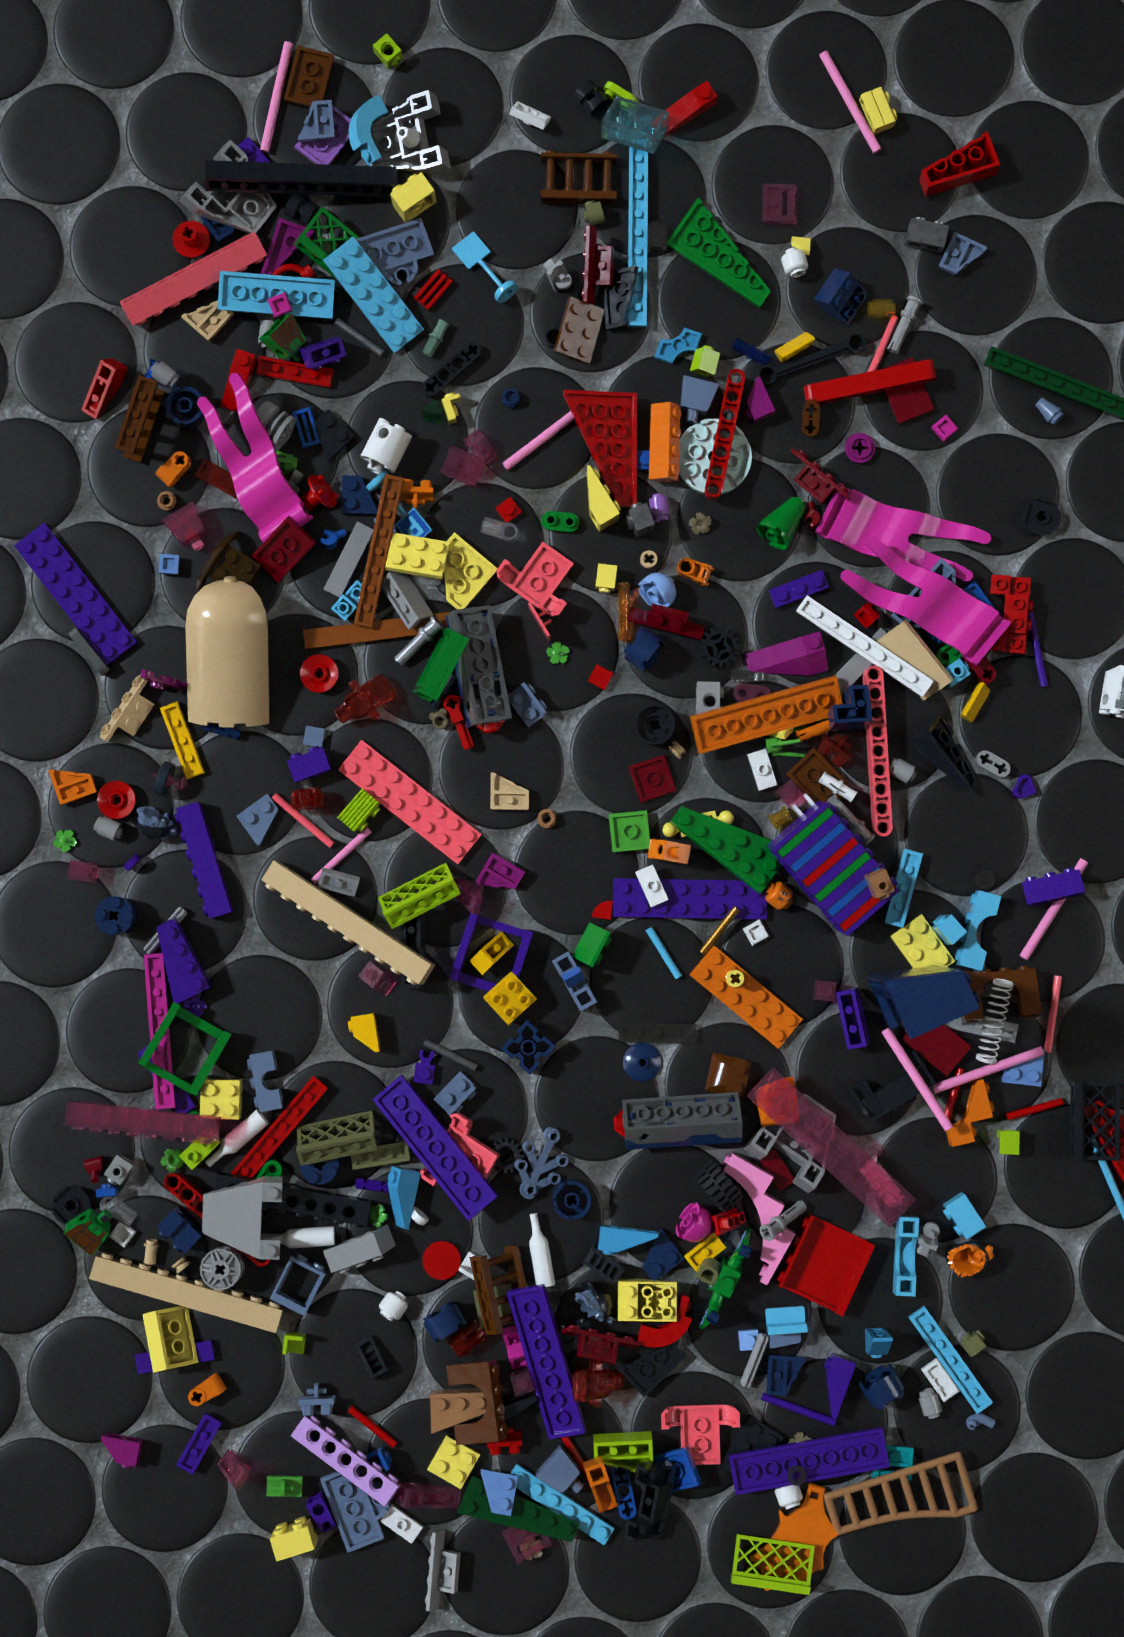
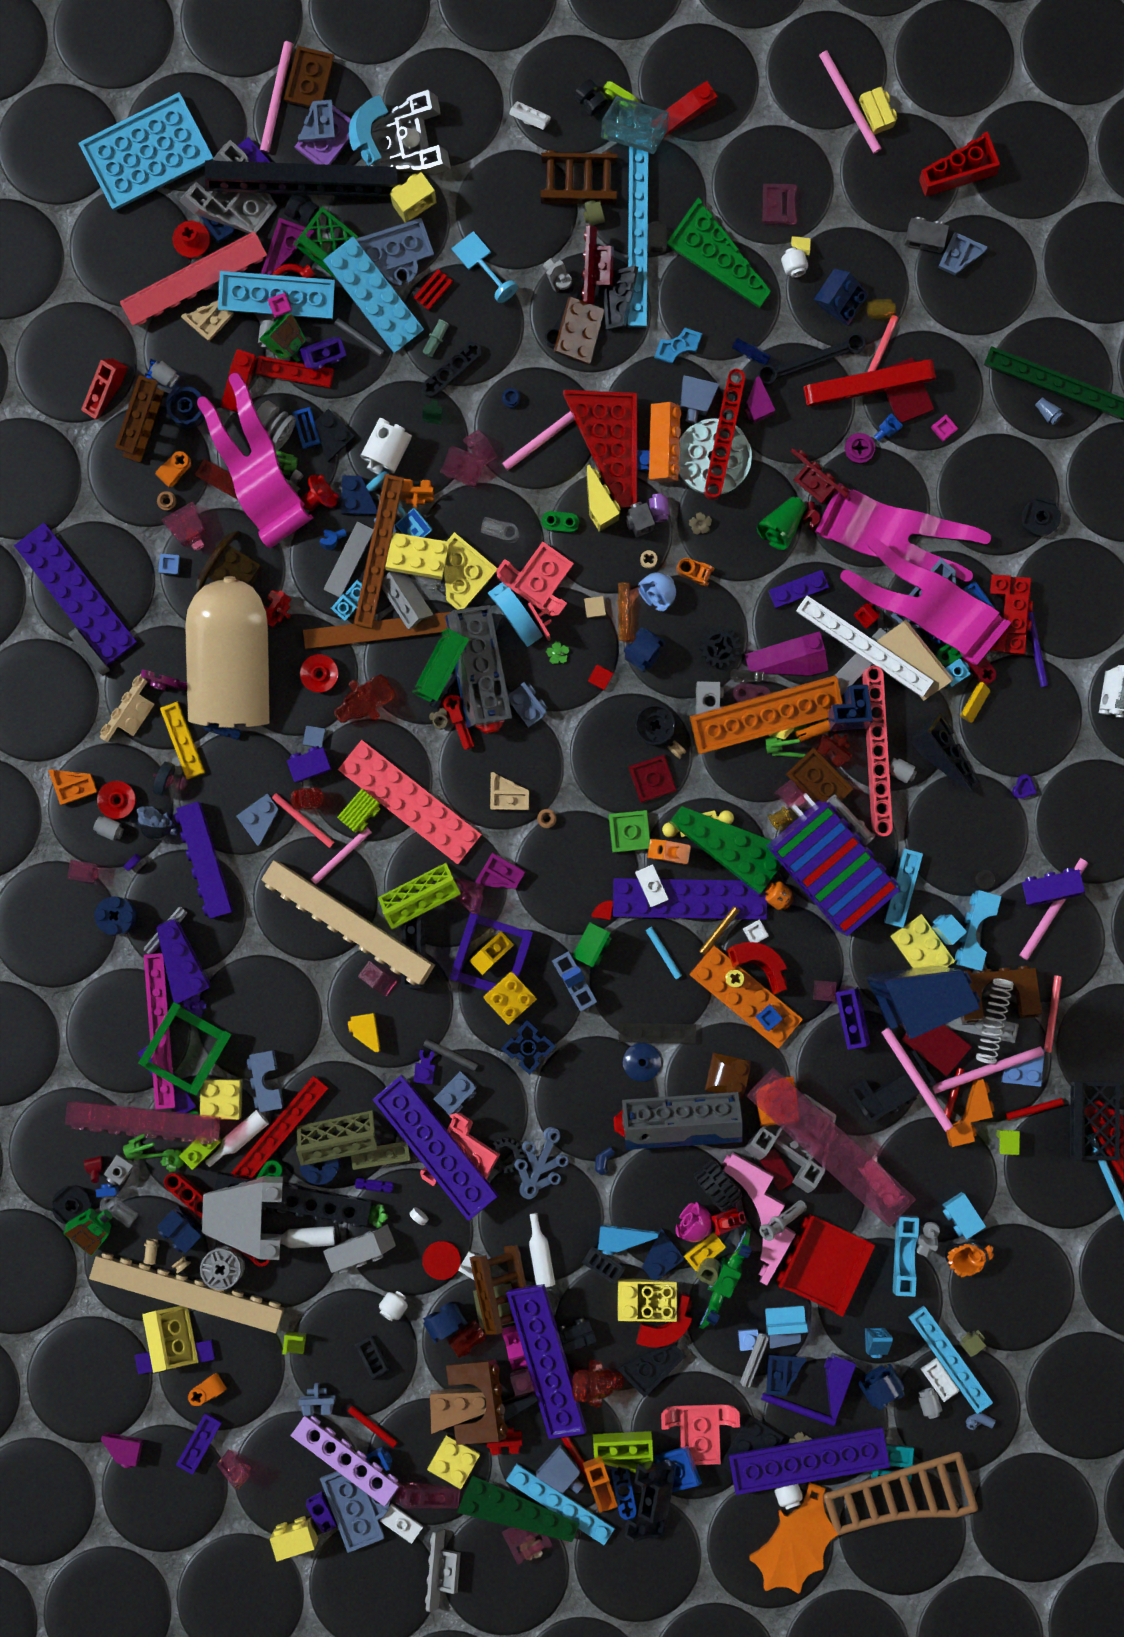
bright green plant [53,830,77,853] -> none
white tile [109,1220,137,1248] -> none
dark red tile [251,516,317,583] -> none
bright green hips [266,1475,303,1497] -> none
sand blue window [270,1253,327,1316] -> none
light grey plate [317,867,360,897] -> none
lime brick [372,34,403,69] -> none
dark azure slope [388,1166,421,1230] -> none
light grey pin [394,616,445,666] -> none
light yellow bracket [442,393,461,425] -> none
medium blue wing [481,1469,518,1516] -> none
red plate [495,497,522,524] -> none
dark blue brick [552,1179,591,1220] -> none
dark red bracket [561,1325,640,1364] -> none
hair [574,1280,615,1324] -> none
light yellow brick [595,563,617,594] -> none
dark red bracket [628,603,705,639] -> none
lime brick [690,346,720,377] -> none
lime fence [730,1534,815,1595] -> none
white plate [747,749,777,791] -> none
yellow slope [774,332,815,362] -> none
clear smoke plate [787,1465,807,1486] -> none
reddish brown beam [802,399,821,436] -> none
white pin [818,772,857,802] -> none
medium nougat brick [864,868,895,900] -> none
light grey pin [887,296,923,354] -> none
light grey beam [975,750,1011,778] -> none
none -> medium azure plate [78,92,213,211]
none -> bright green plant [123,1122,165,1161]
none -> red hips [263,590,292,627]
none -> medium azure arch [488,583,543,647]
none -> tan tile [584,596,606,618]
none -> dark blue arm [595,1146,615,1175]
none -> red arch [727,942,787,995]
none -> blue plate [755,1004,782,1031]
none -> blue piece [874,414,903,441]

